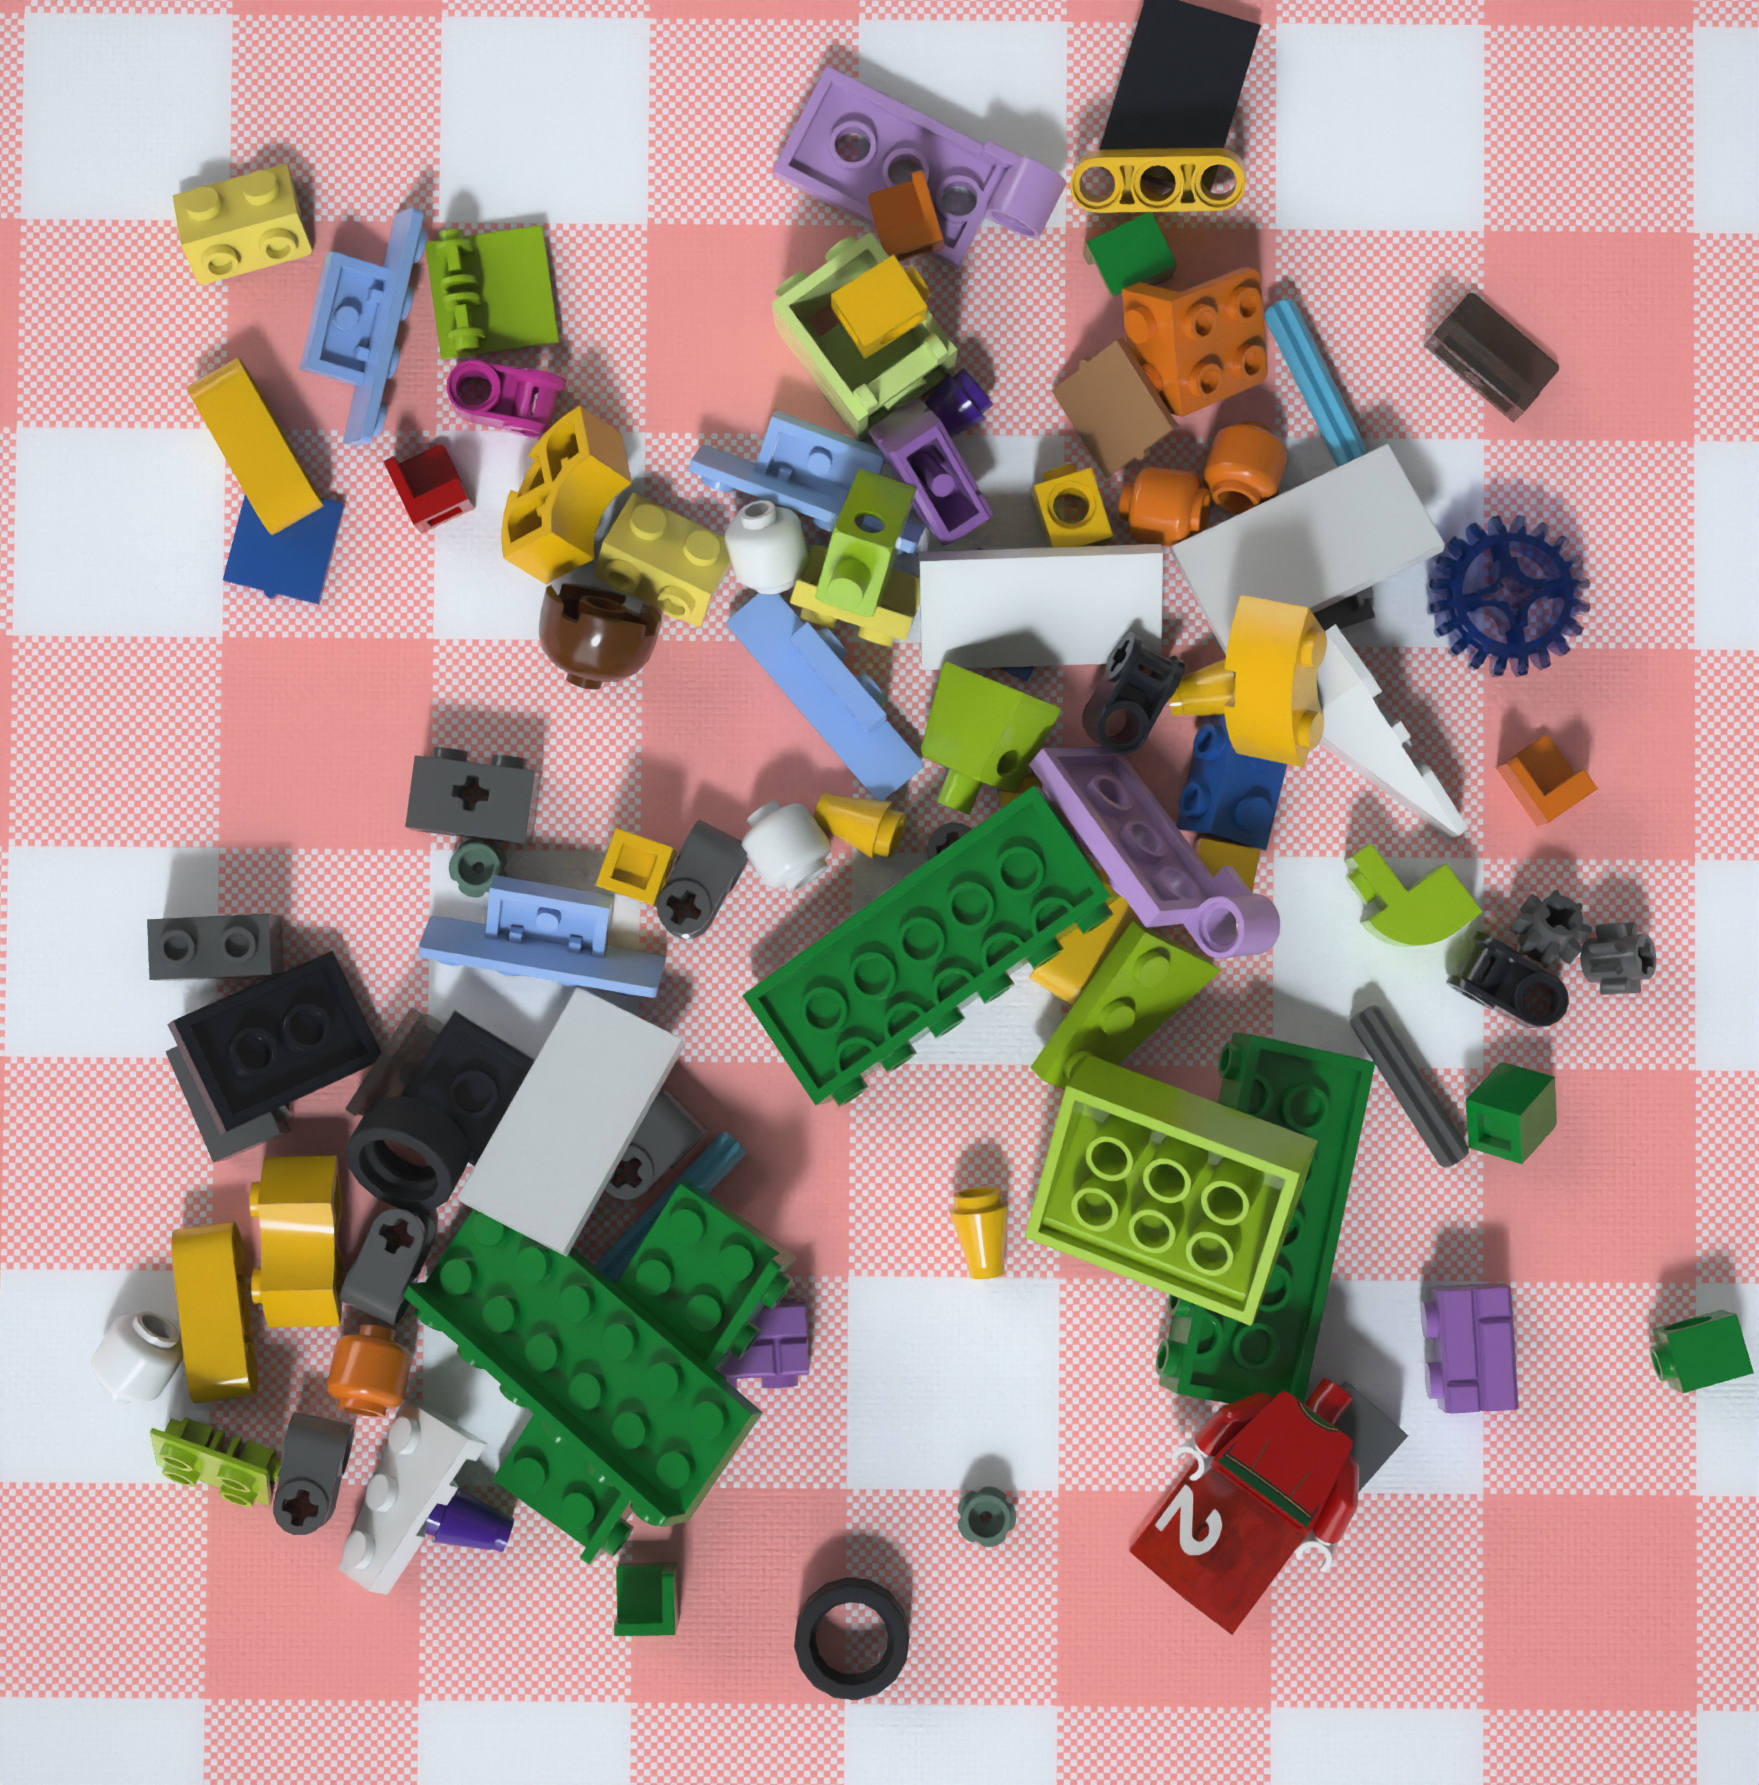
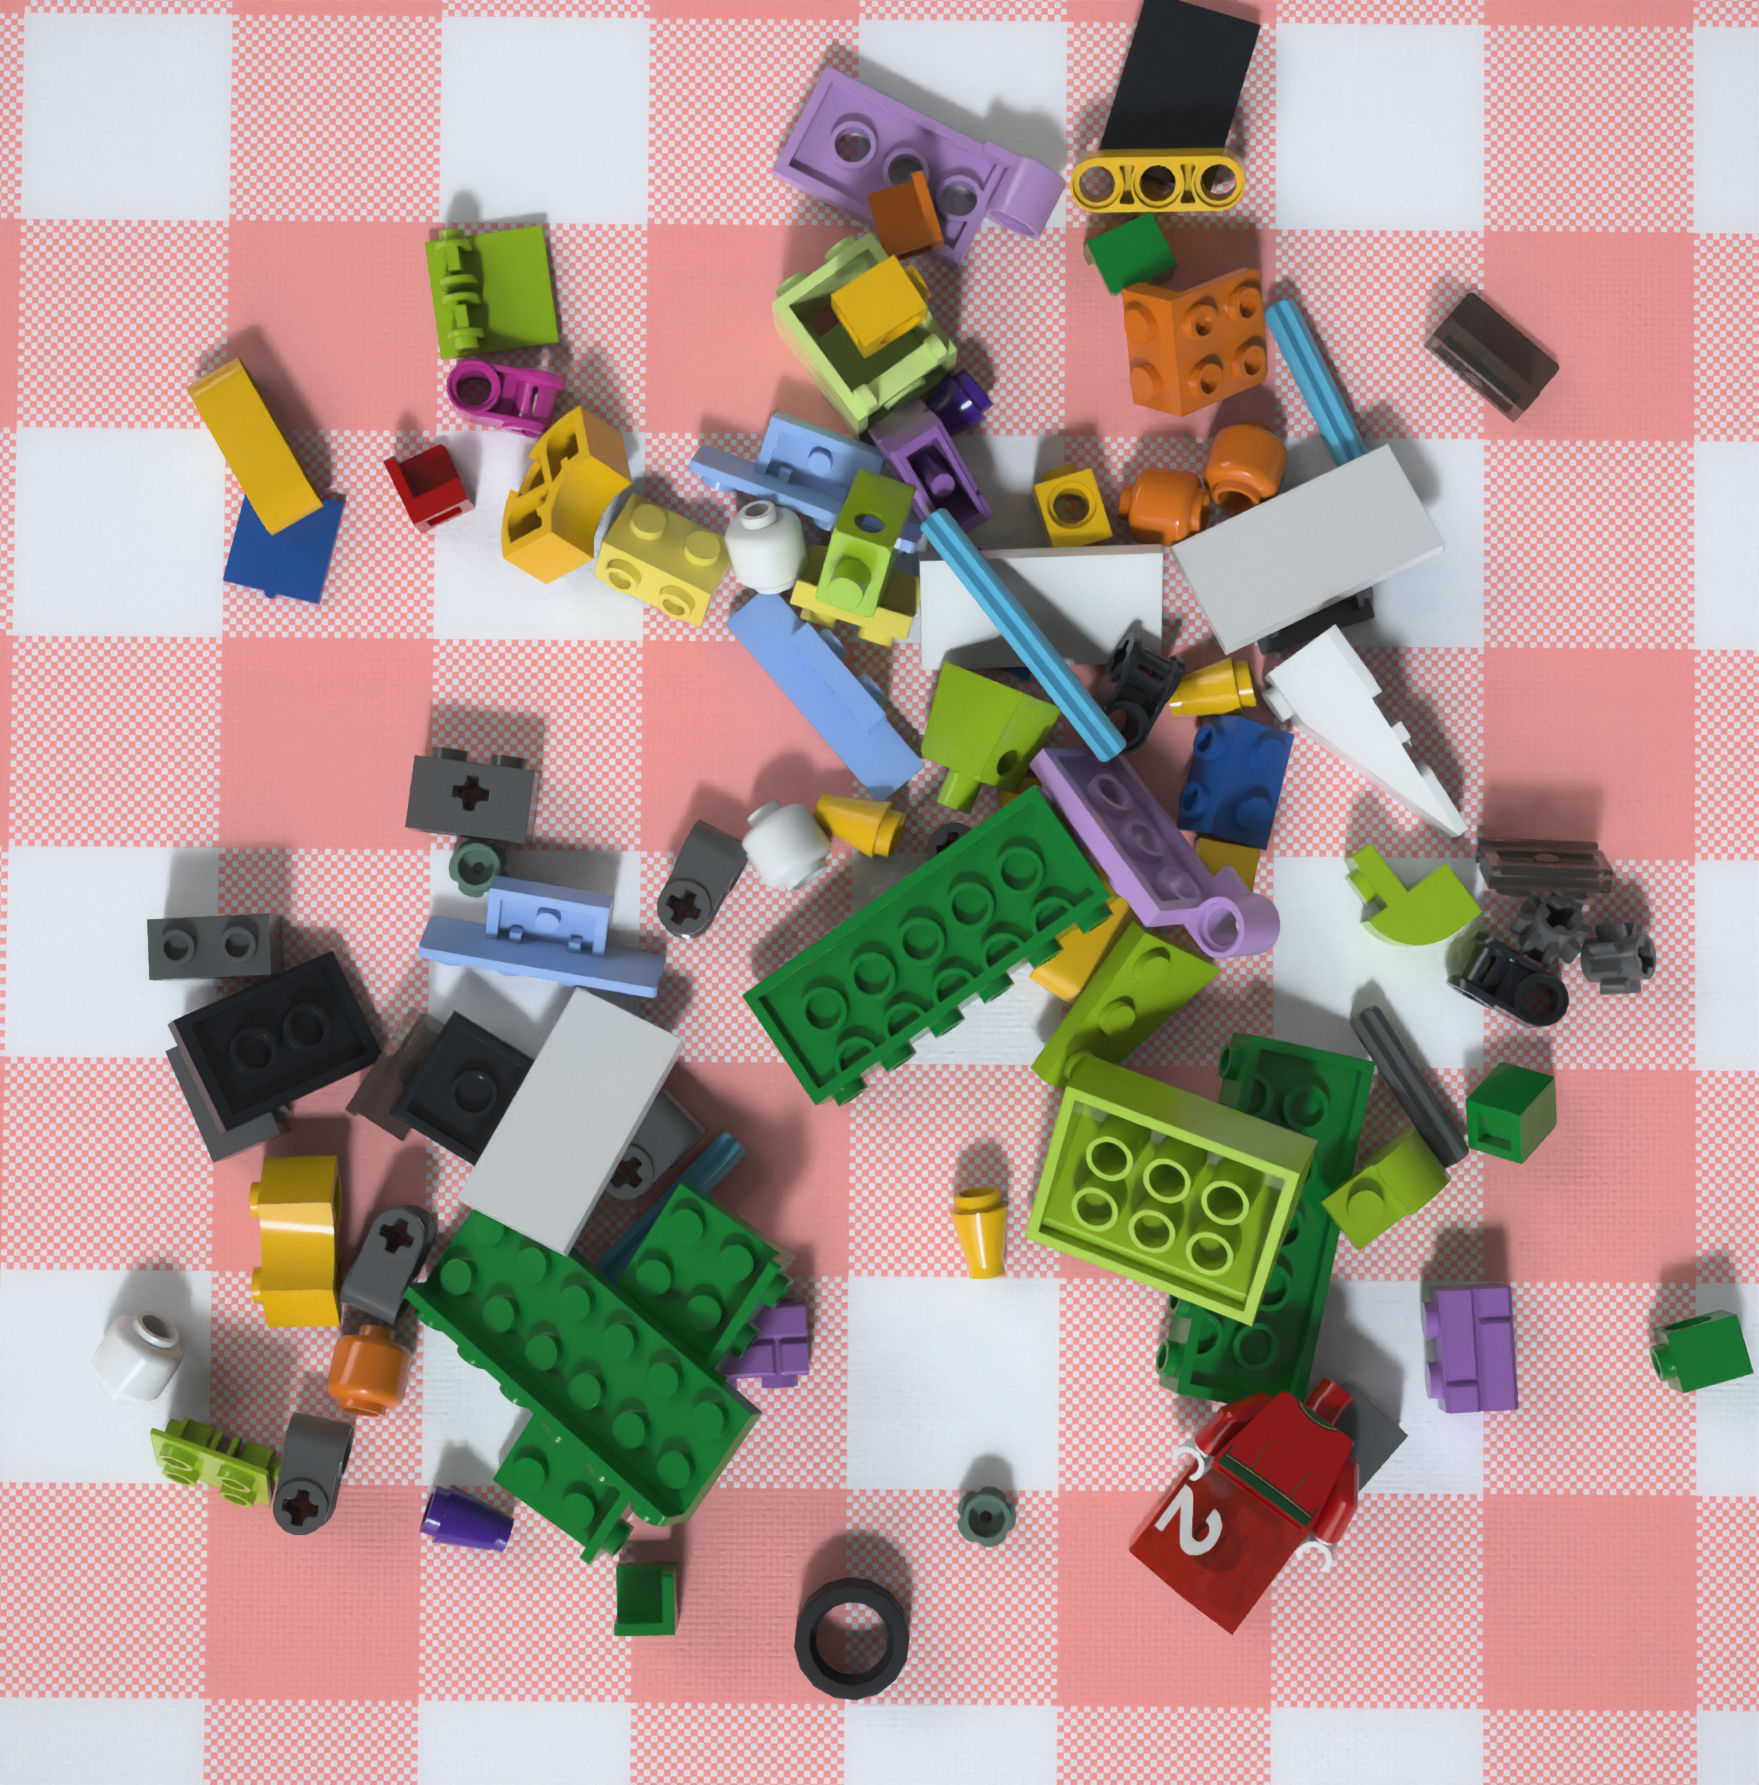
yellow beam [171,1221,258,1404] -> none
light yellow bracket [172,163,312,285] -> none
light blue bracket [299,207,427,447] -> none
white wing [338,1399,487,1595] -> none
black tyre [345,1096,470,1211] -> none
reddish brown cylinder [539,583,662,690] -> none
yellow brick [596,828,677,908] -> none
medium nougat piece [1051,337,1179,478] -> none
yellow brick [1224,595,1327,768] -> none
clear blue gear [1426,515,1590,678] -> none
orange panel [1496,736,1598,827] -> none
none -> medium azure axle [920,508,1127,762]
none -> lime brick [1319,1127,1451,1251]
none -> clear smoke plate [1475,837,1613,900]

